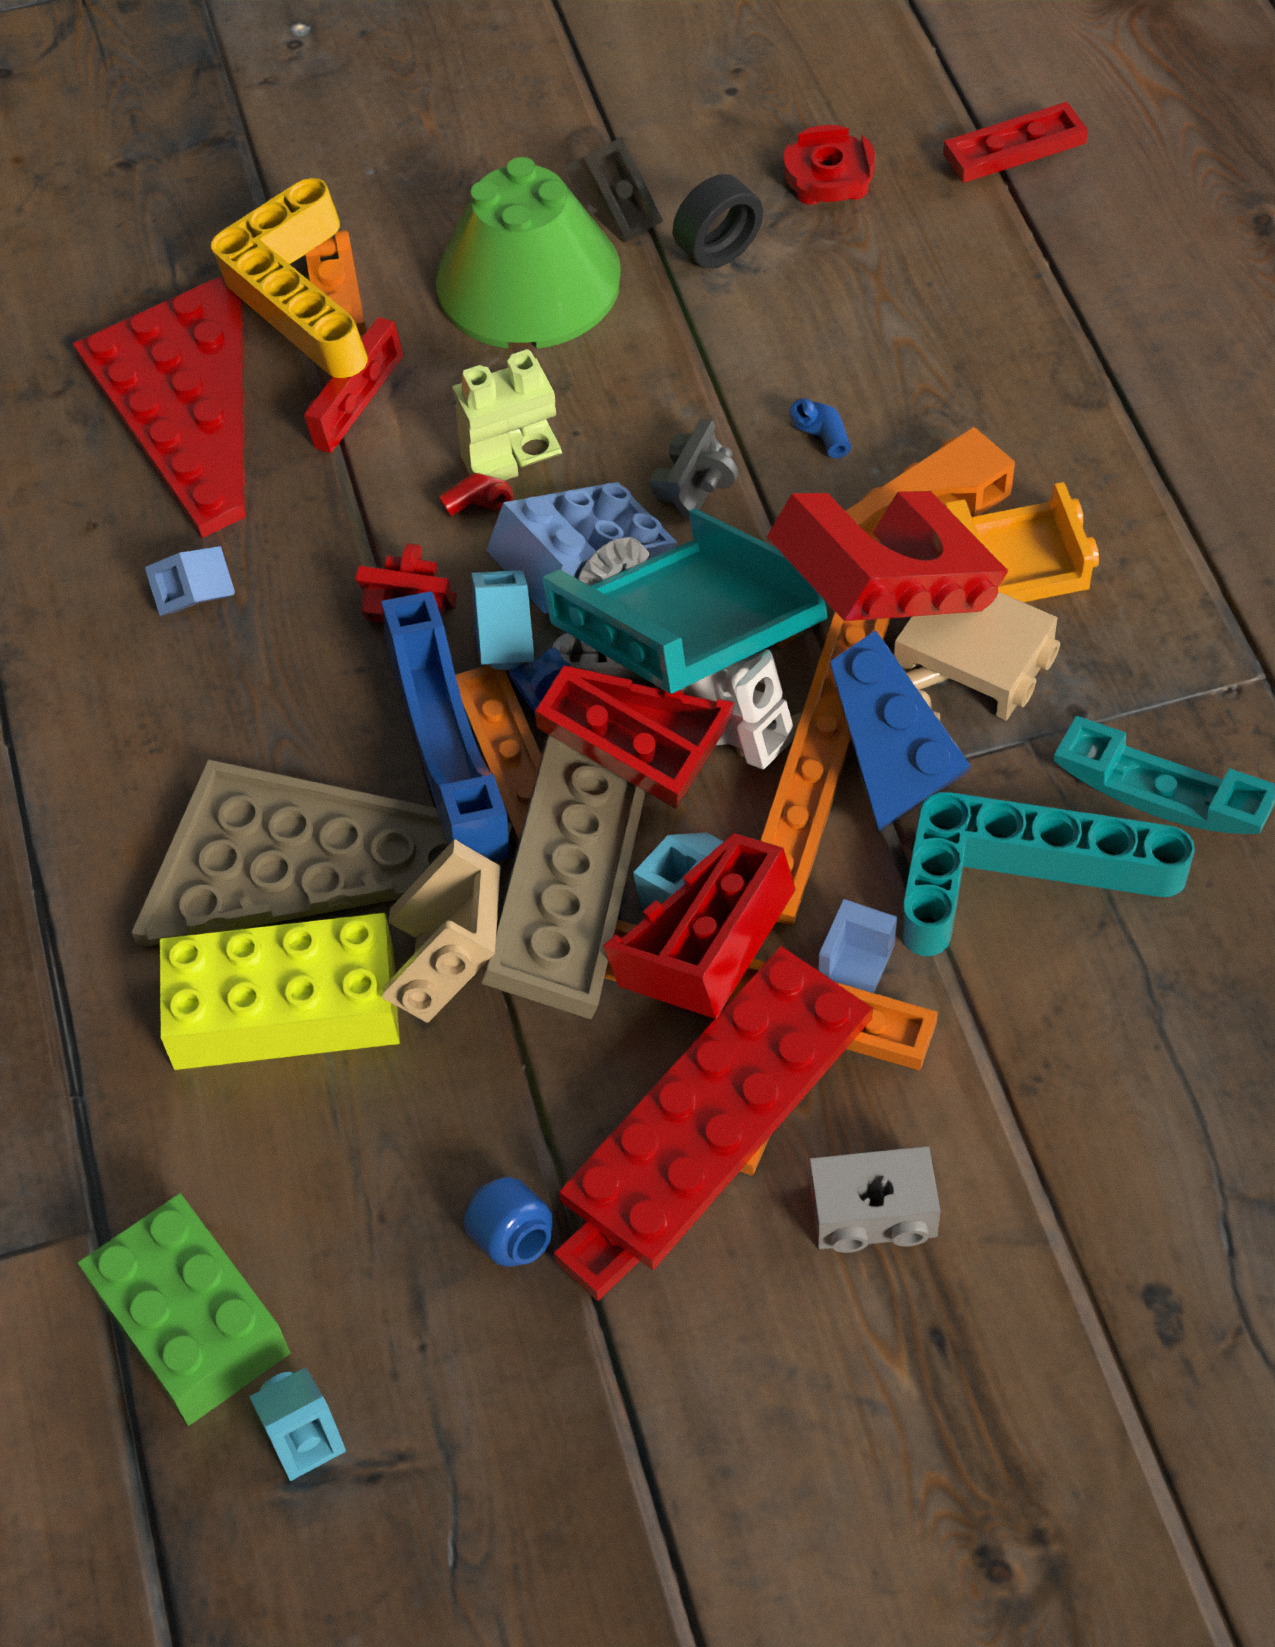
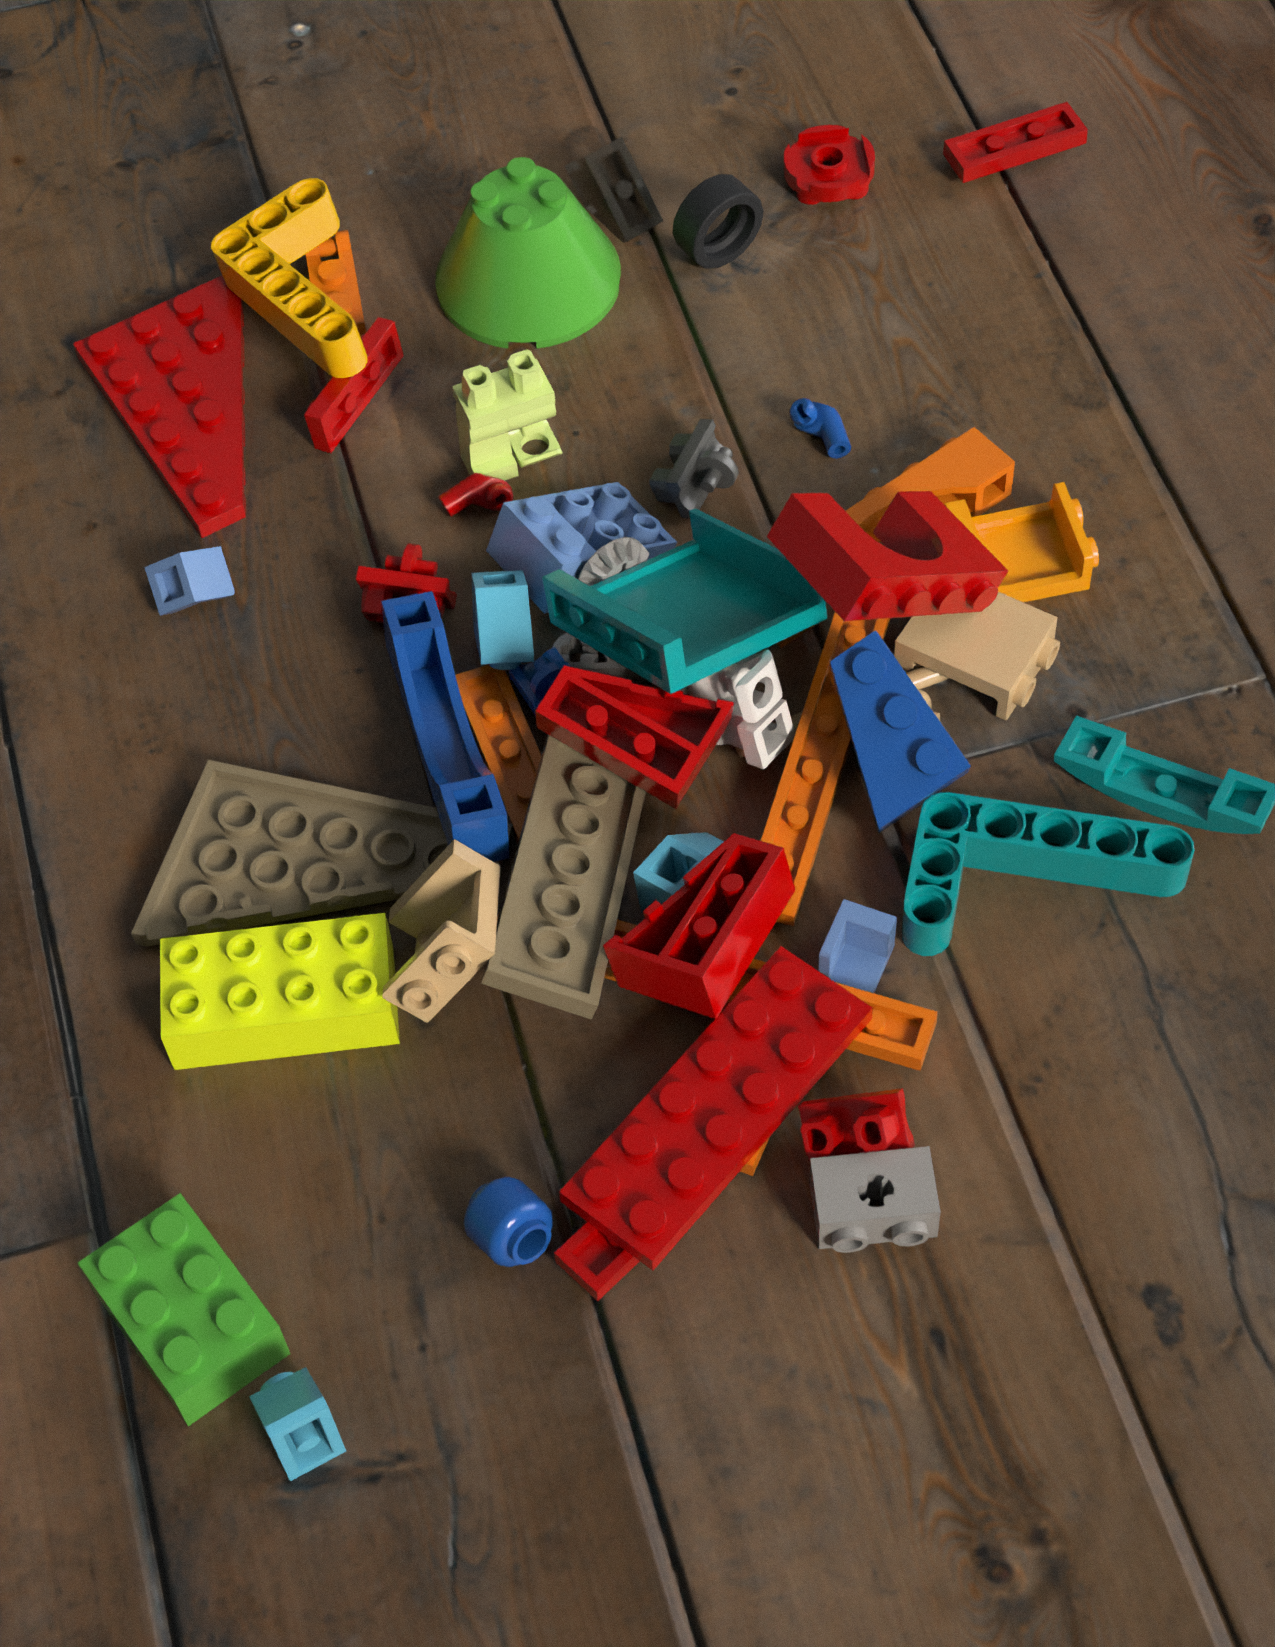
none -> red hips [798,1088,915,1160]

